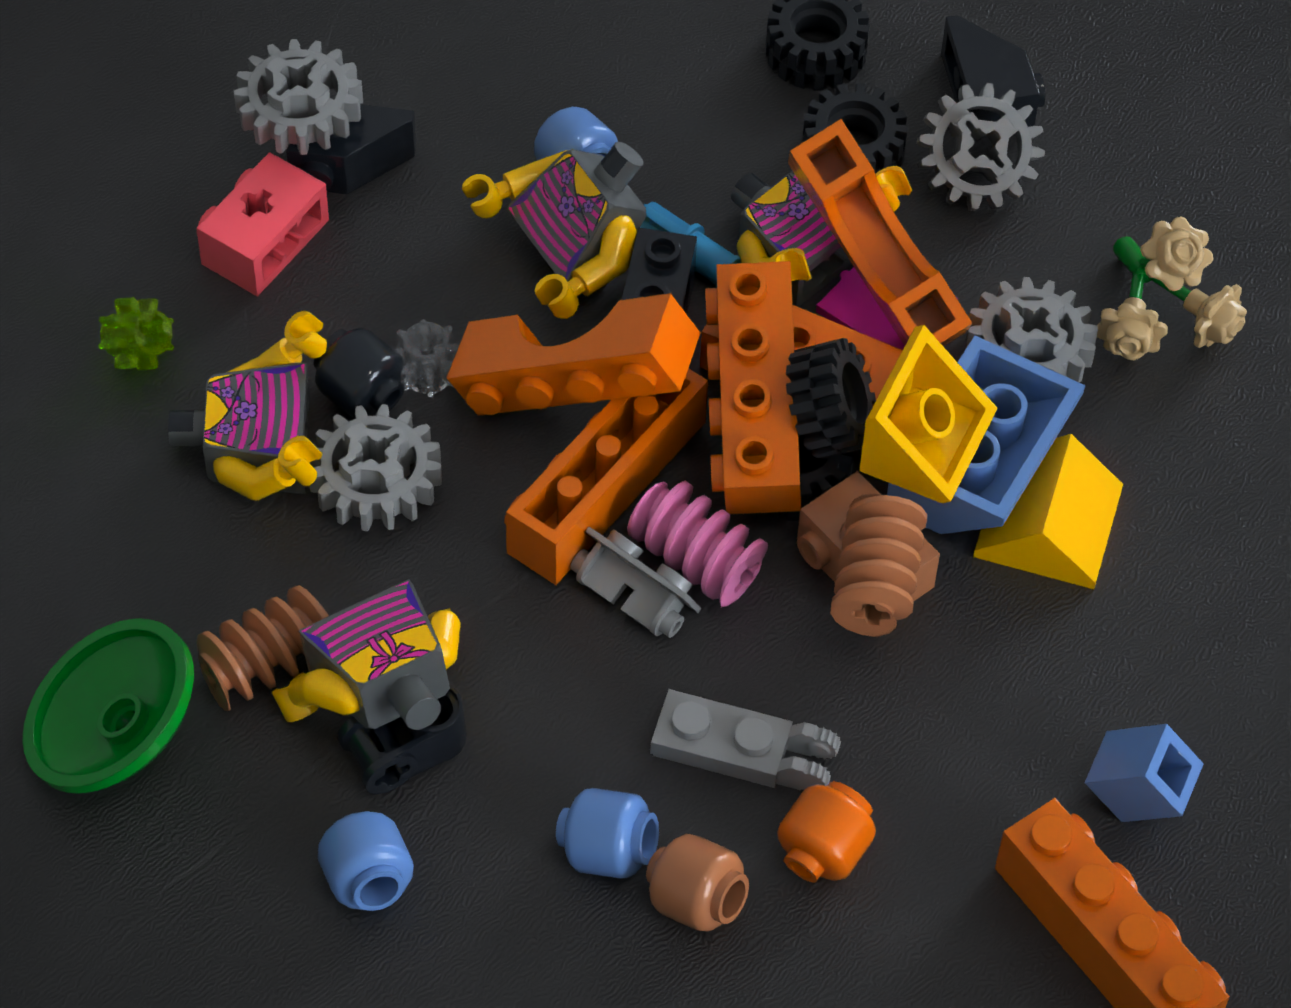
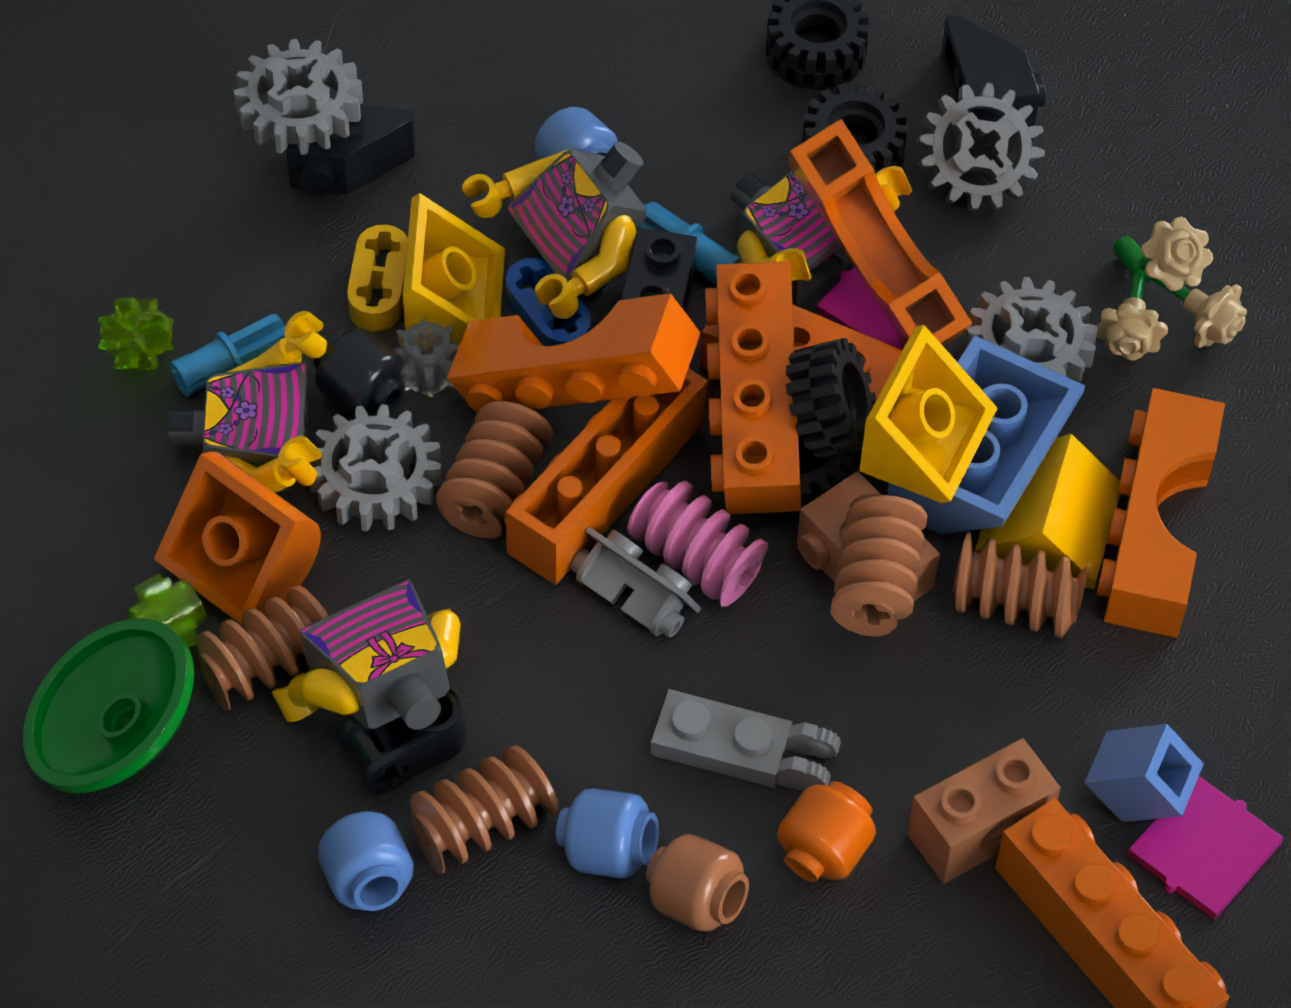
coral brick [196,152,329,297] -> none
none -> clear neon green gear [126,574,206,648]
none -> orange brick [154,452,321,626]
none -> dark azure axle [169,314,285,397]
none -> yellow beam [347,224,408,332]
none -> yellow slope [403,193,505,347]
none -> nougat piece [410,745,559,874]
none -> nougat piece [436,401,553,539]
none -> blue beam [506,258,591,346]
none -> nougat brick [907,738,1061,884]
none -> nougat piece [952,532,1091,639]
none -> orange arch [1096,388,1225,638]
none -> dark pink piece [1127,776,1284,920]

